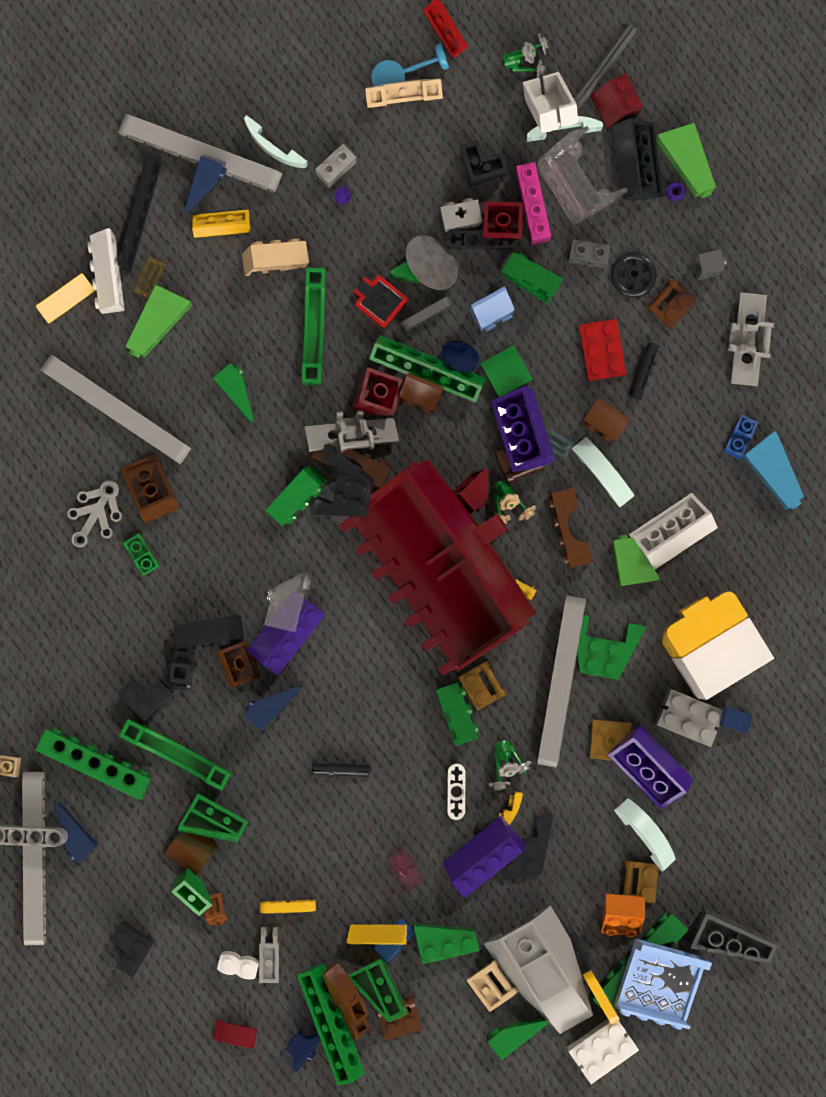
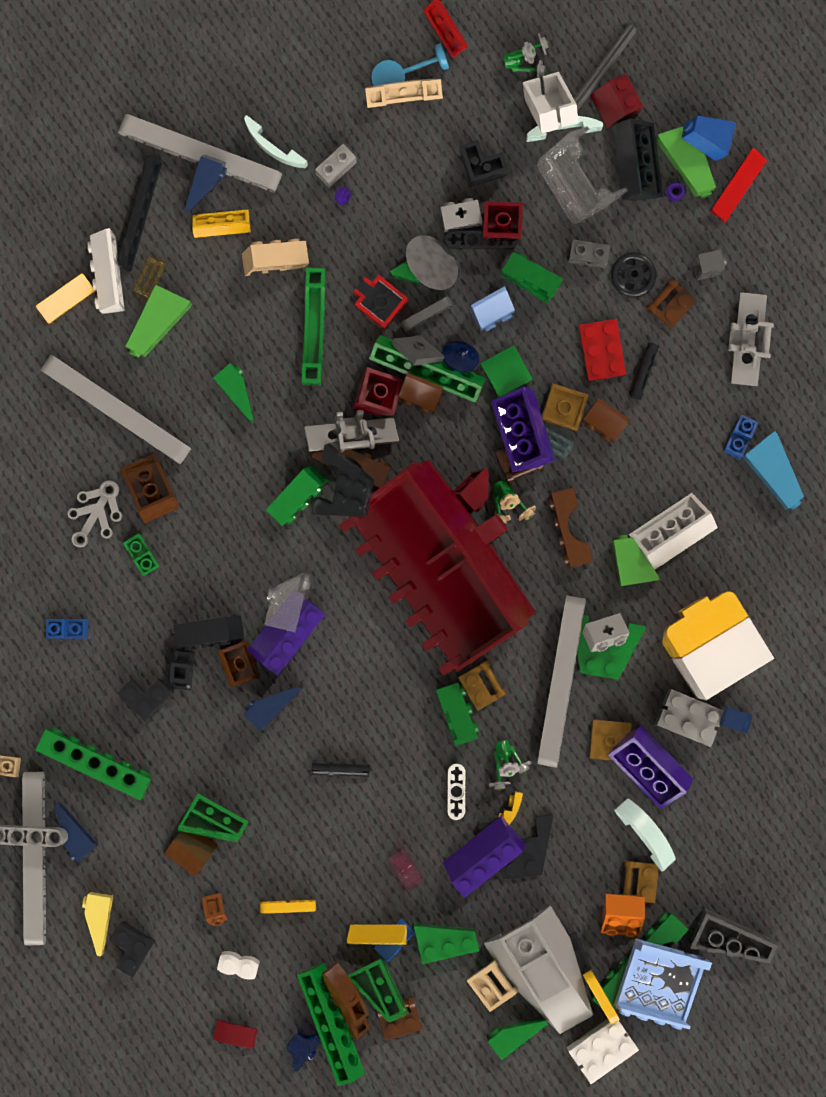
green arch [119,718,233,791] -> none
green slope [171,868,213,916] -> none
light grey hinge [259,927,279,983] -> none
dark pink brick [515,162,551,245] -> none
yellow pin [516,579,537,600] -> none
light aqua slope [572,437,634,508] -> none
none -> blue slope [46,619,88,638]
none -> light yellow slope [82,892,113,956]
none -> dark grey plate [391,336,444,365]
none -> pearl gold plate [542,383,589,432]
none -> light grey brick [582,613,630,652]
none -> blue slope [682,116,736,161]
none -> red slope [709,148,767,223]

